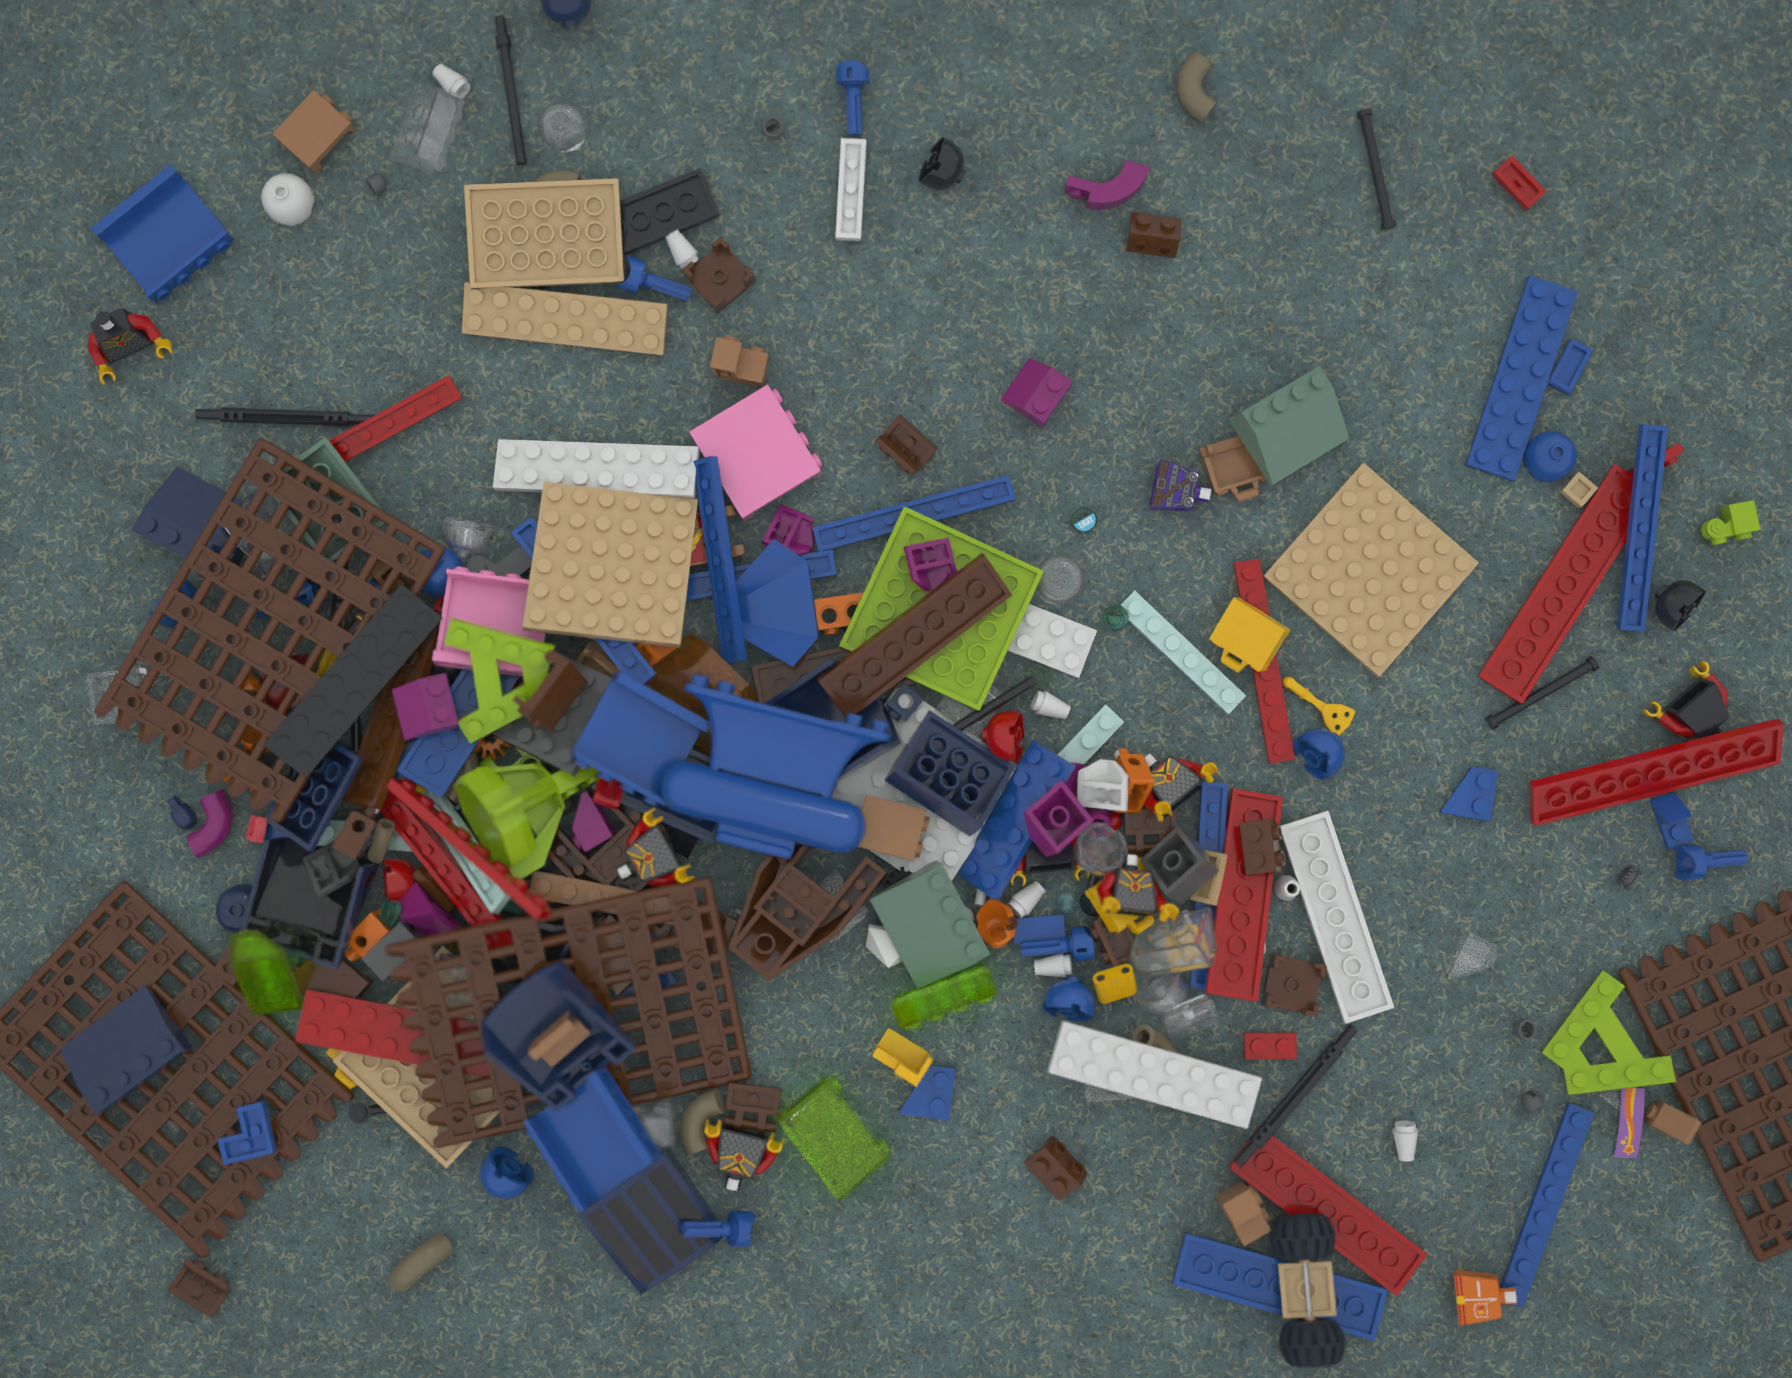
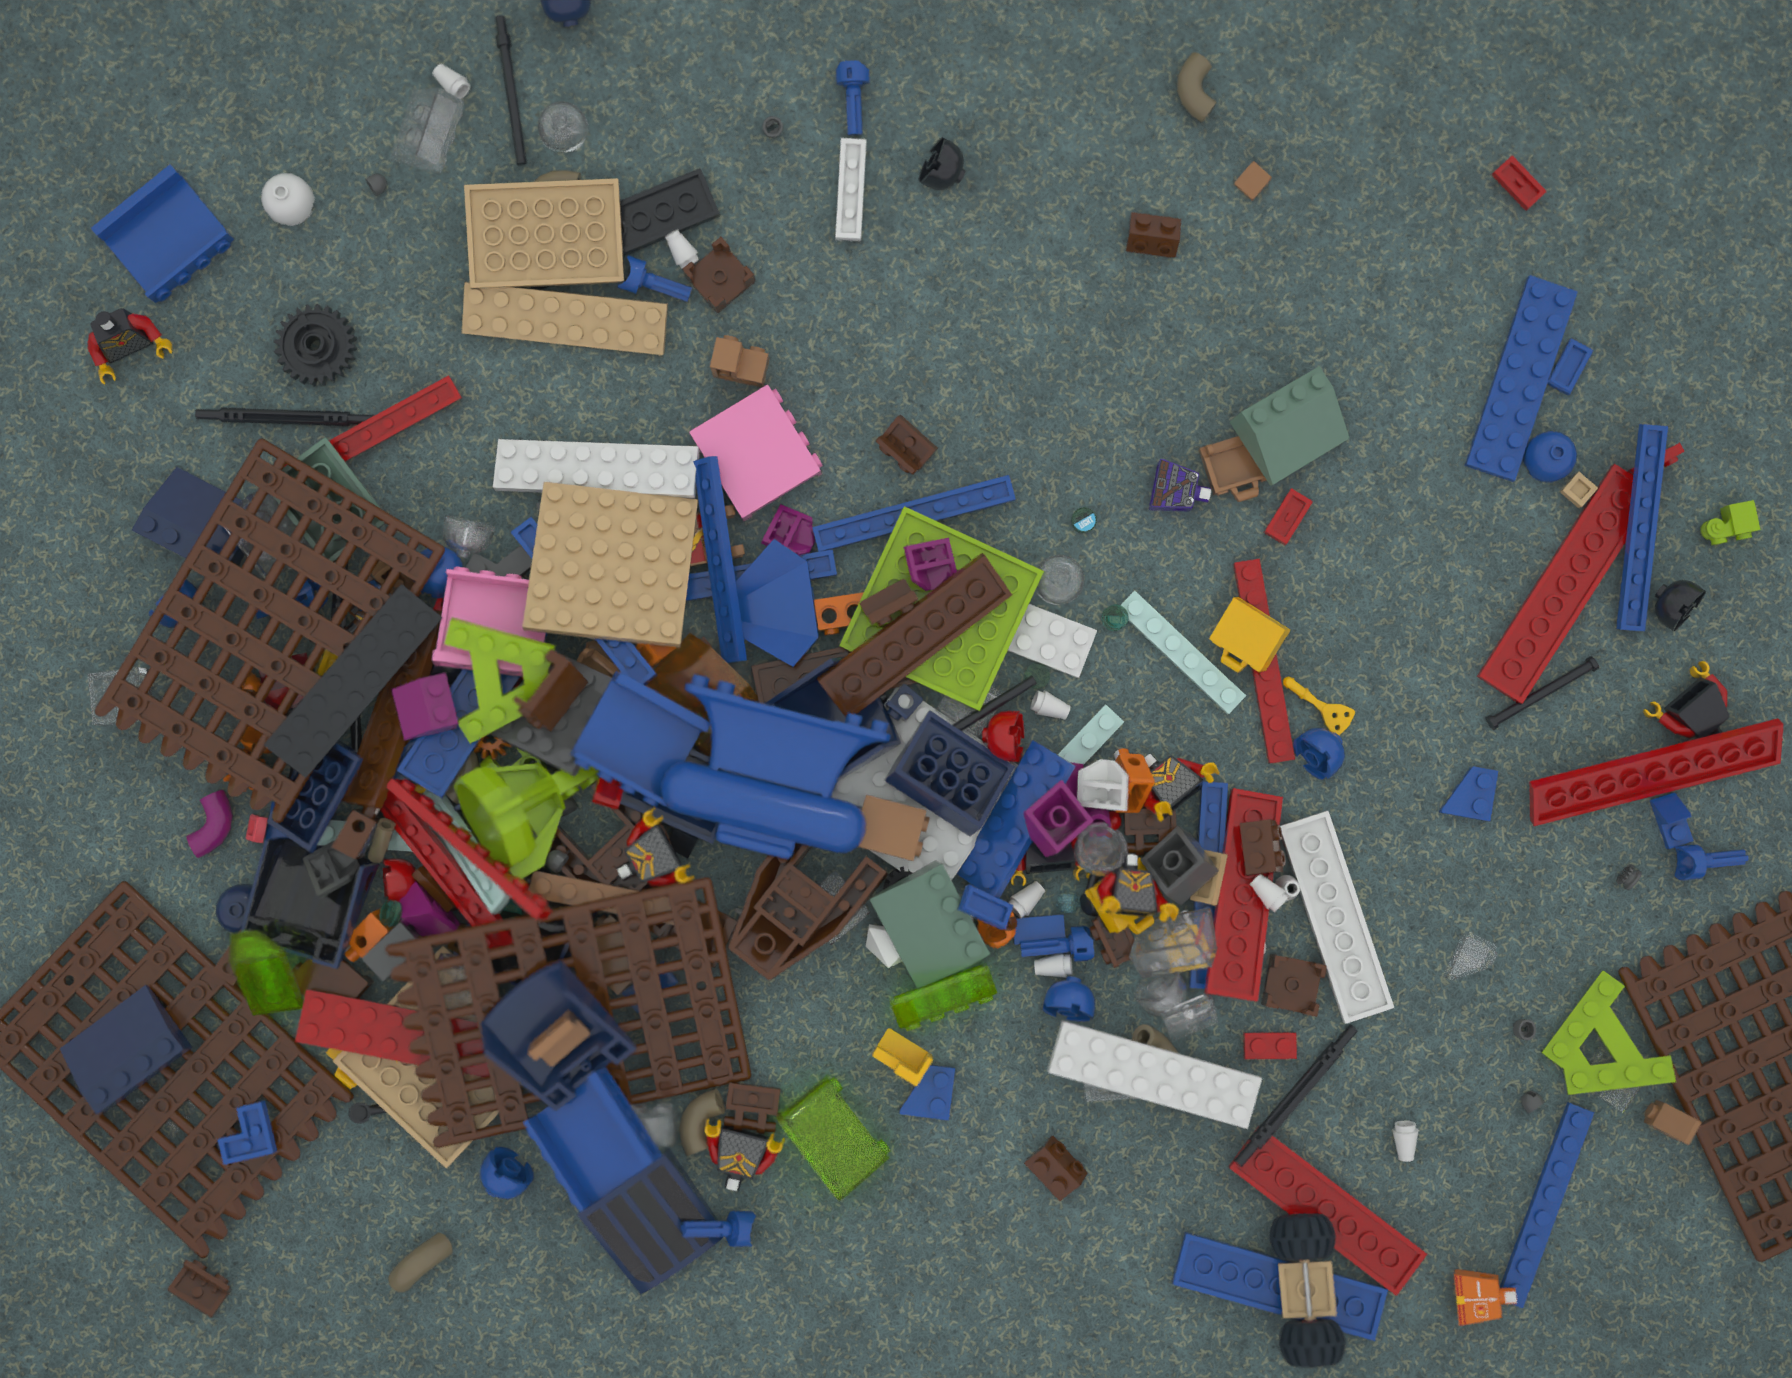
dark blue cylinder [167,795,197,830] -> none
medium nougat panel [273,90,356,174] -> none
magenta slope [572,791,617,852] -> none
magenta slope [1000,359,1073,428] -> none
magenta arch [1064,160,1150,210] -> none
yellow piece [1093,964,1137,1012] -> none
medium nougat brick [1215,1181,1271,1246] -> none
tan plate [1263,462,1479,677] -> none
black bar [1356,109,1397,230] -> none
medium lavender sticker [1614,1088,1645,1158] -> none
none -> black gear [274,304,358,387]
none -> dark grey hinge [546,850,569,873]
none -> reddish brown bracket [860,579,918,627]
none -> blue tile [958,885,1014,930]
none -> medium nougat slope [1234,161,1272,201]
none -> white cone [1250,874,1289,912]
none -> red plate [1263,488,1313,545]

